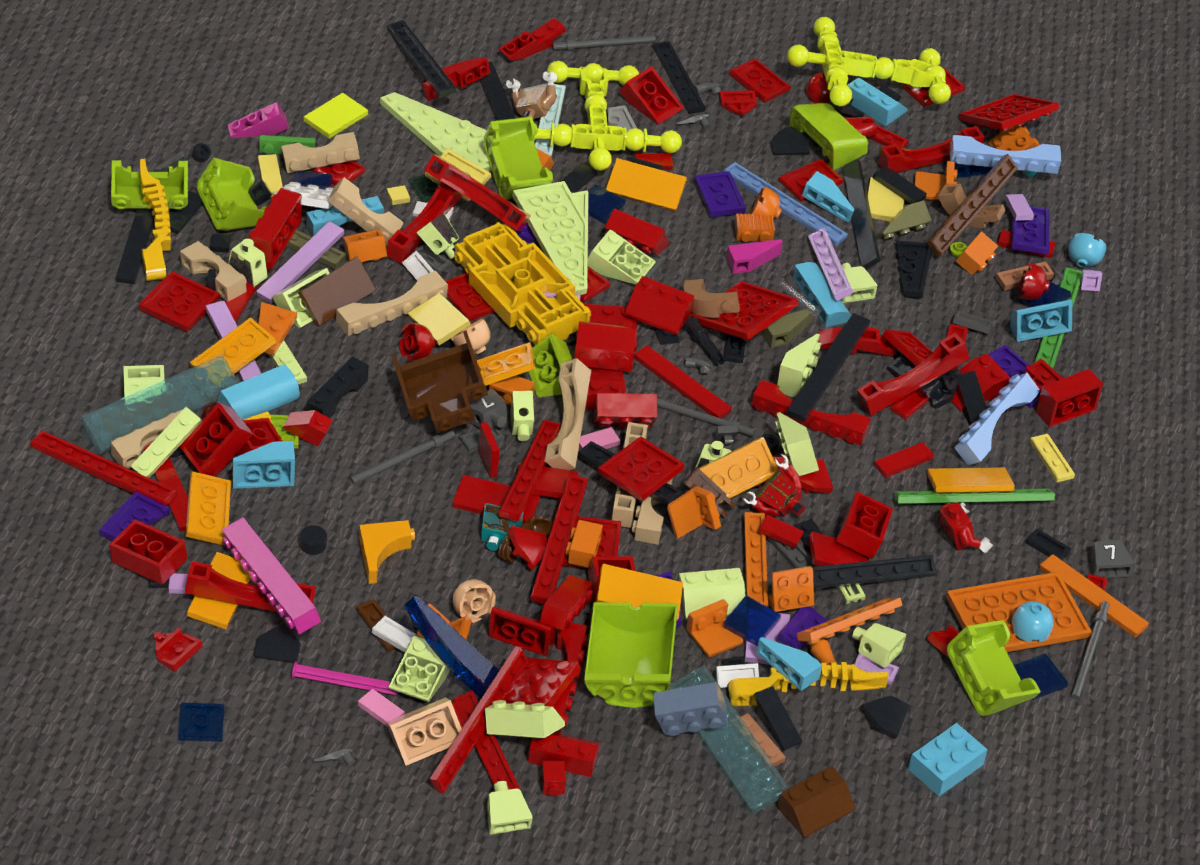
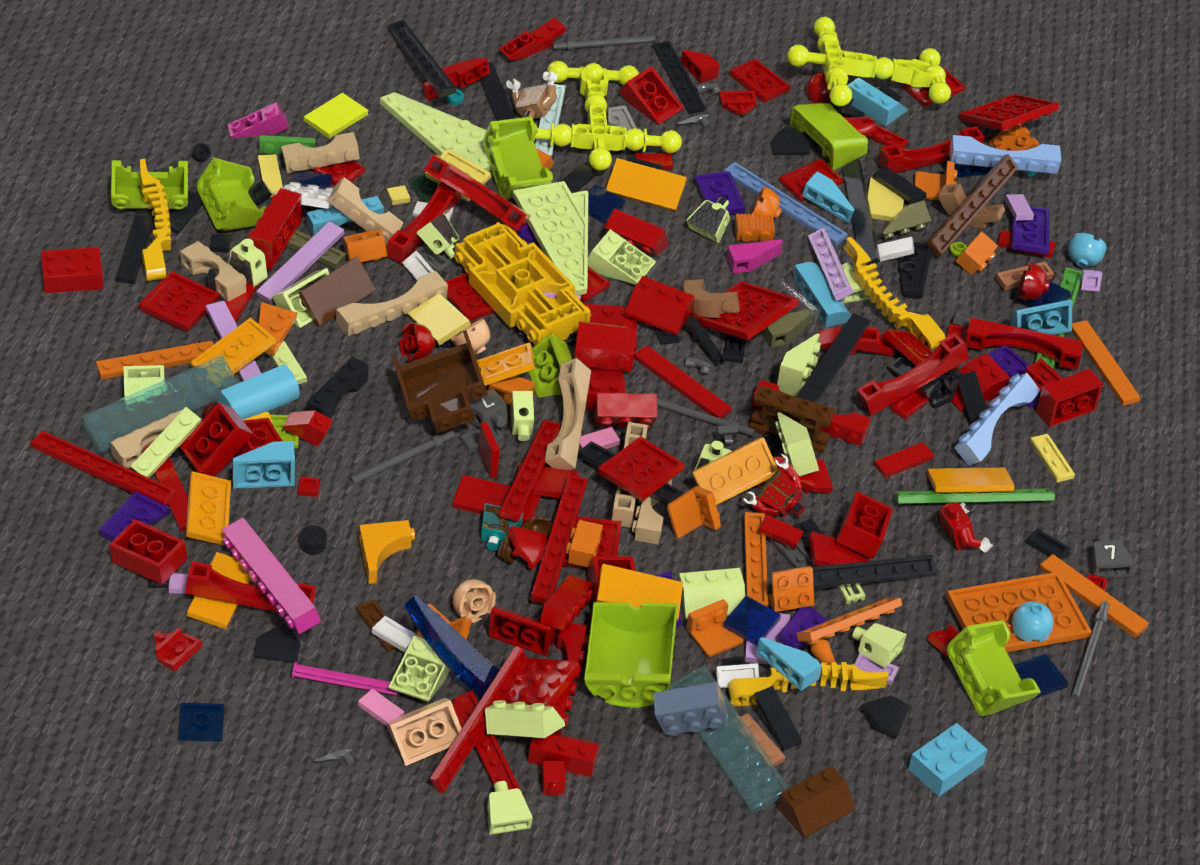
reddish brown hinge [683,467,736,518] -> none
none -> red brick [41,247,103,293]
none -> orange plate [96,340,213,380]
none -> red tile [298,476,321,497]
none -> teal tile [446,89,464,105]
none -> red slope [681,50,720,84]
none -> torso [686,197,730,243]
none -> reddish brown fence [749,386,835,454]
none -> yellow piece [843,237,946,350]
none -> white tile [877,237,914,262]
none -> red arch [965,318,1084,370]
none -> orange tile [1071,320,1140,406]

